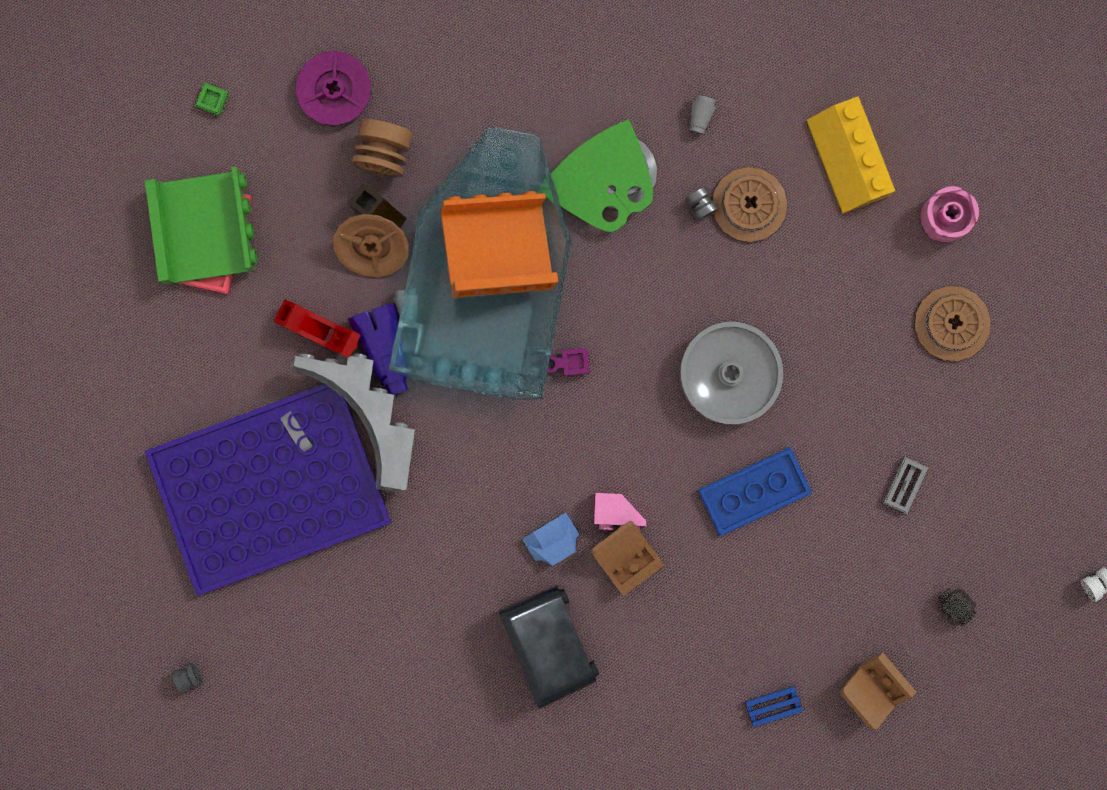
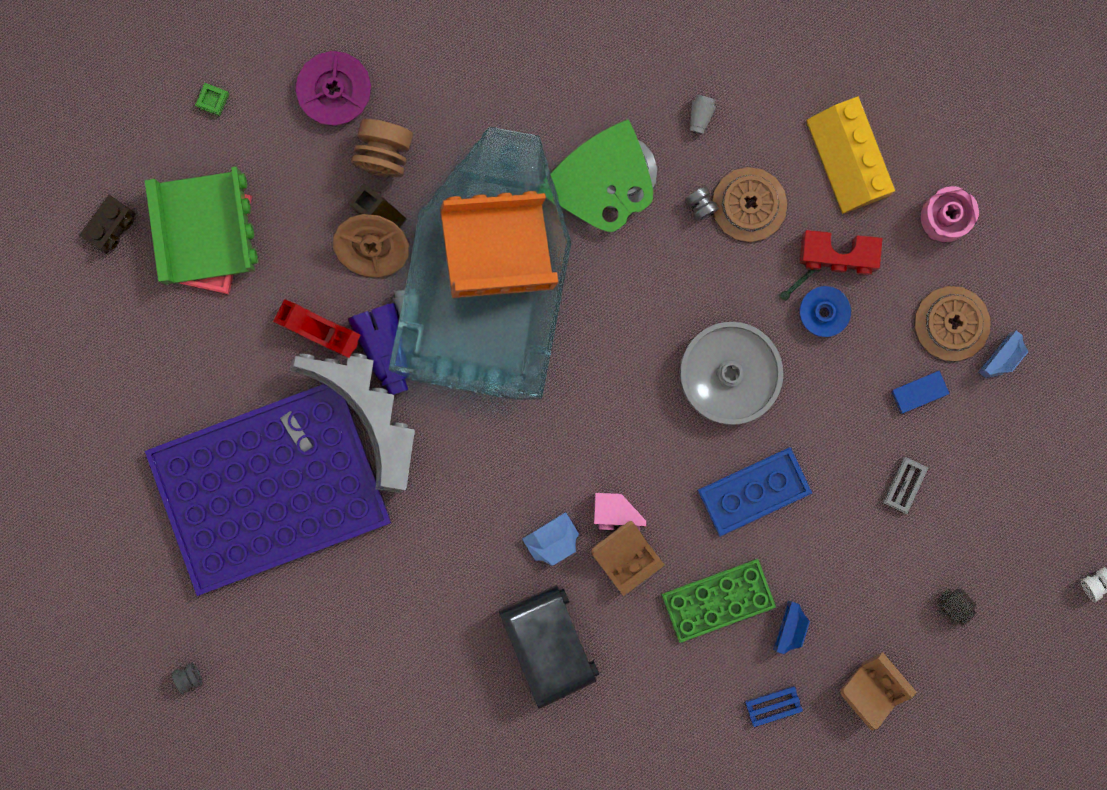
magenta plate [544,347,590,376] -> none
none -> dark brown bracket [79,195,136,254]
none -> bright green tile [661,559,776,643]
none -> blue slope [773,600,810,654]
none -> clear green hinge [780,266,822,301]
none -> red arch [799,230,883,275]
none -> blue dish [800,286,851,337]
none -> blue tile [891,370,950,414]
none -> medium blue slope [978,330,1028,378]

